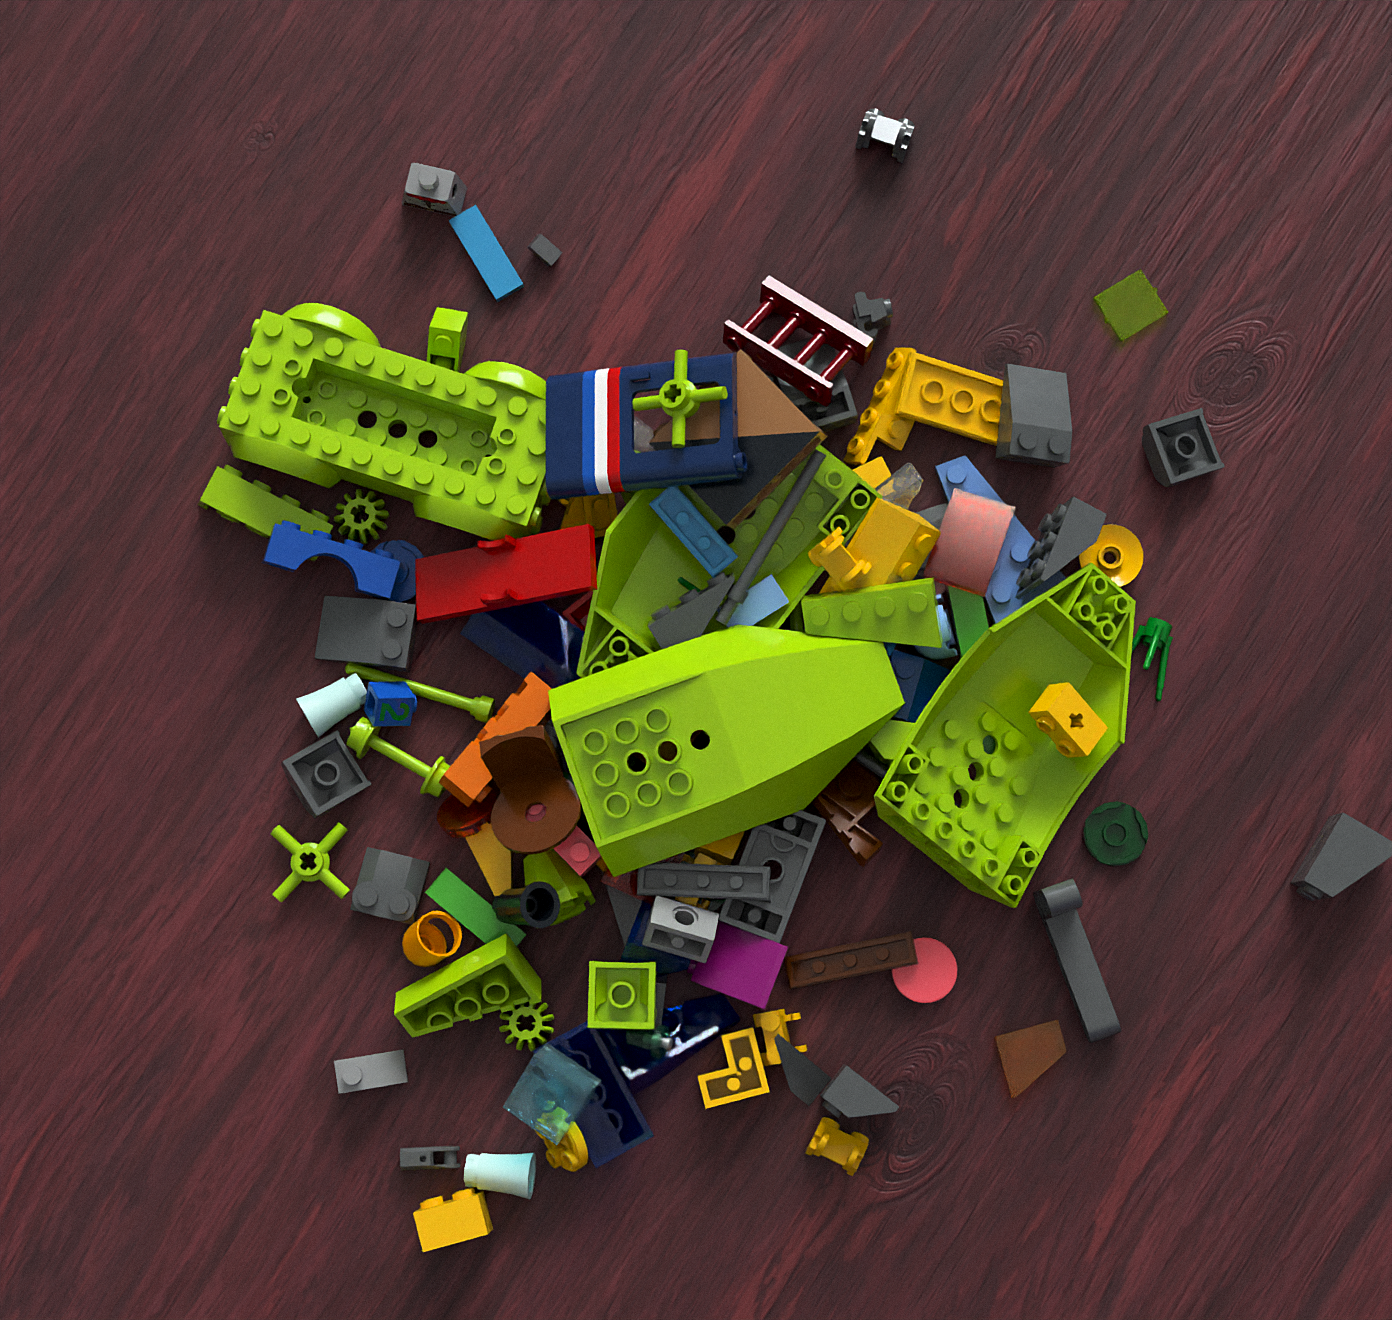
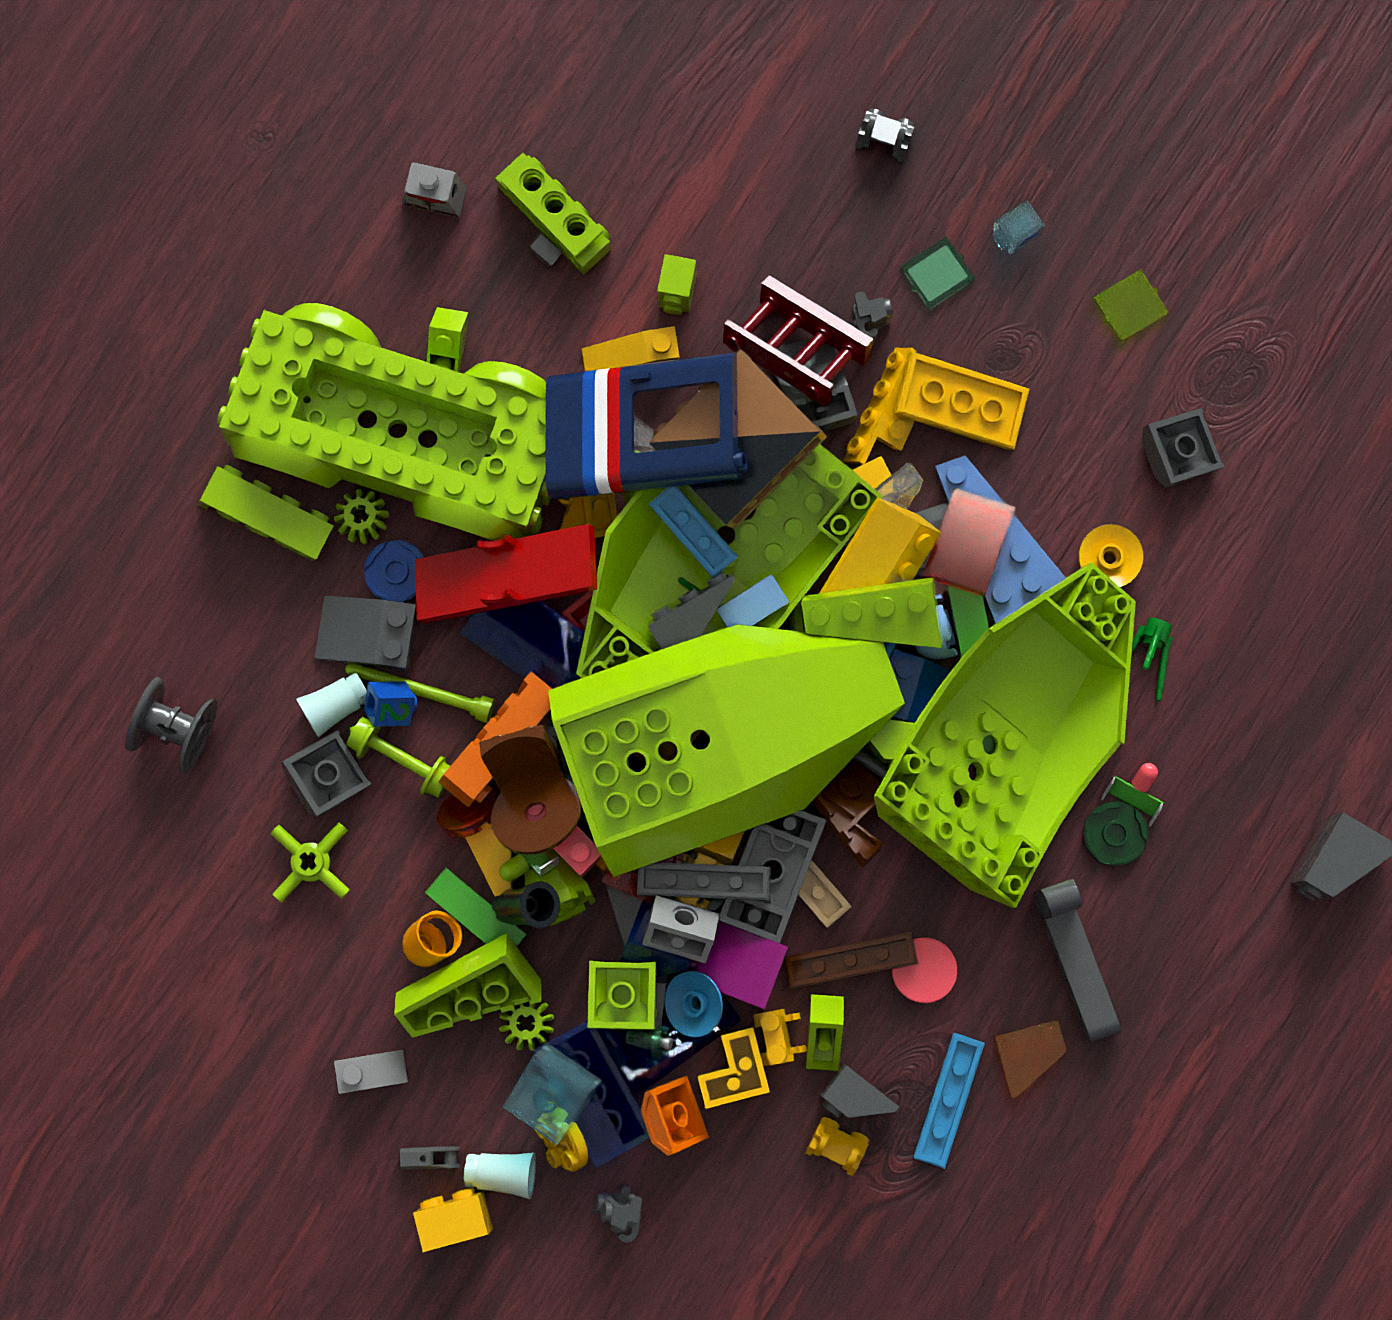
blue arch [262,520,401,600] -> none
dark grey slope [350,847,430,925] -> none
dark azure tile [449,205,524,302] -> none
lime bar [632,350,728,448] -> none
dark grey bar [715,449,826,625] -> none
dark grey sticker [774,1034,831,1106] -> none
yellow piece [808,527,872,592] -> none
dark grey slope [995,364,1073,468] -> none
dark grey slope [1015,496,1107,599] -> none
yellow brick [1028,682,1108,758] -> none
none -> dark grey piece [125,676,217,774]
none -> lime brick [495,153,611,275]
none -> piece [499,852,559,882]
none -> yellow slope [582,326,680,371]
none -> dark grey piece [593,1184,642,1243]
none -> orange slope [641,1075,709,1156]
none -> lime brick [657,254,697,315]
none -> dark azure dish [664,971,723,1037]
none -> tan hinge [780,860,852,928]
none -> lime slope [806,994,844,1071]
none -> clear green piece [900,237,976,310]
none -> dark azure tile [913,1032,985,1169]
none -> clear light blue brick [992,200,1045,254]
none -> piece [1101,763,1164,827]

